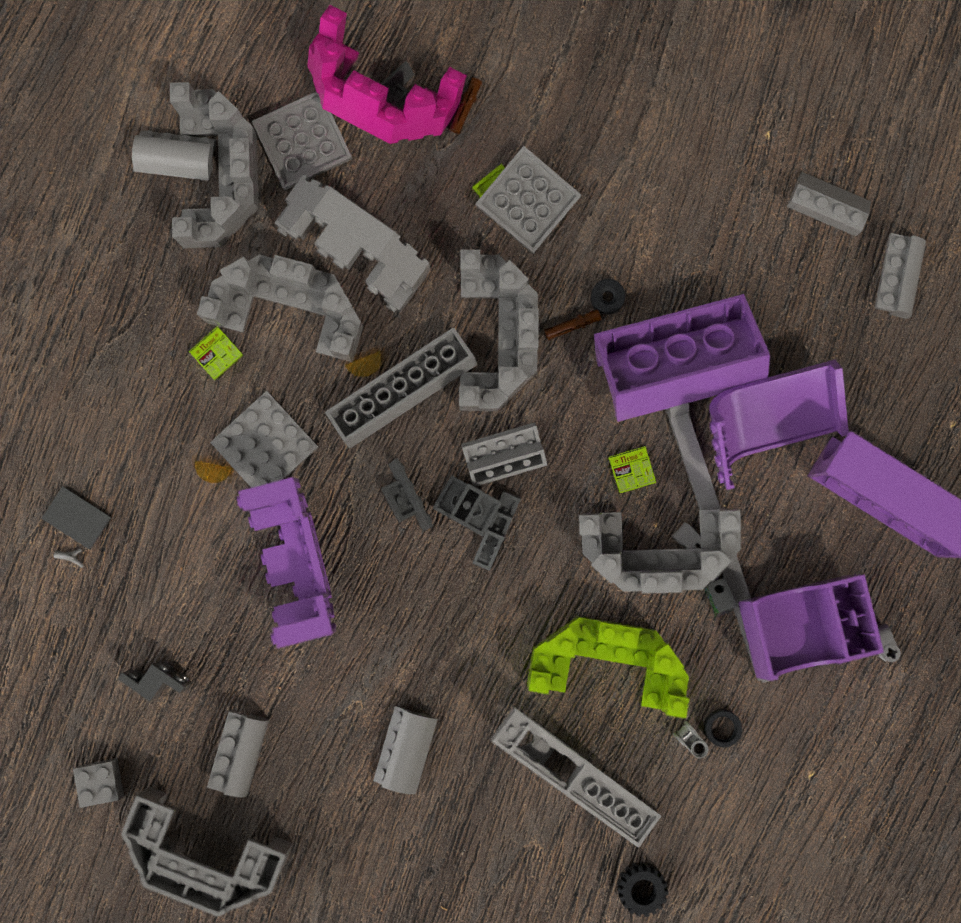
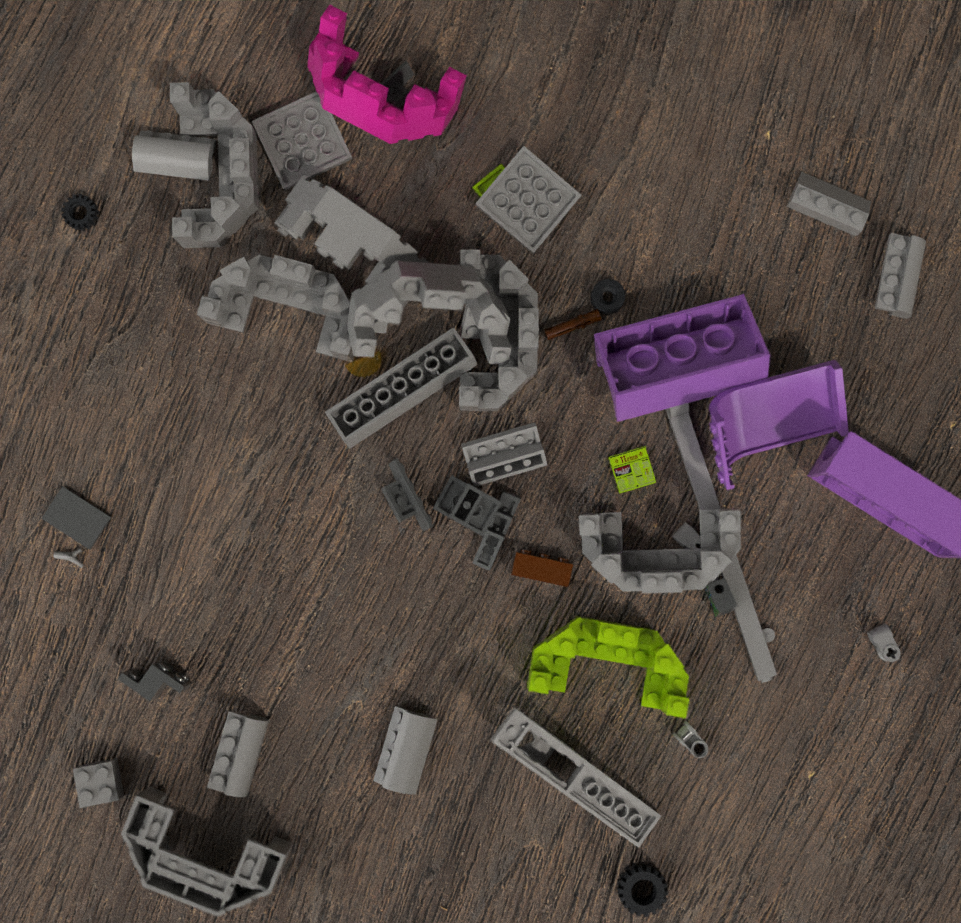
lime tile [189,326,243,380] -> none
clear yellow tile [195,461,234,483] -> none
light grey plate [210,391,318,488] -> none
medium lavender brick [237,477,337,648] -> none
reddish brown pin [449,77,482,134] -> none
black tyre [704,709,742,748] -> none
medium lavender piece [738,574,884,681] -> none
none -> black tyre [61,194,99,231]
none -> light grey brick [347,261,512,365]
none -> reddish brown brick [511,549,573,587]

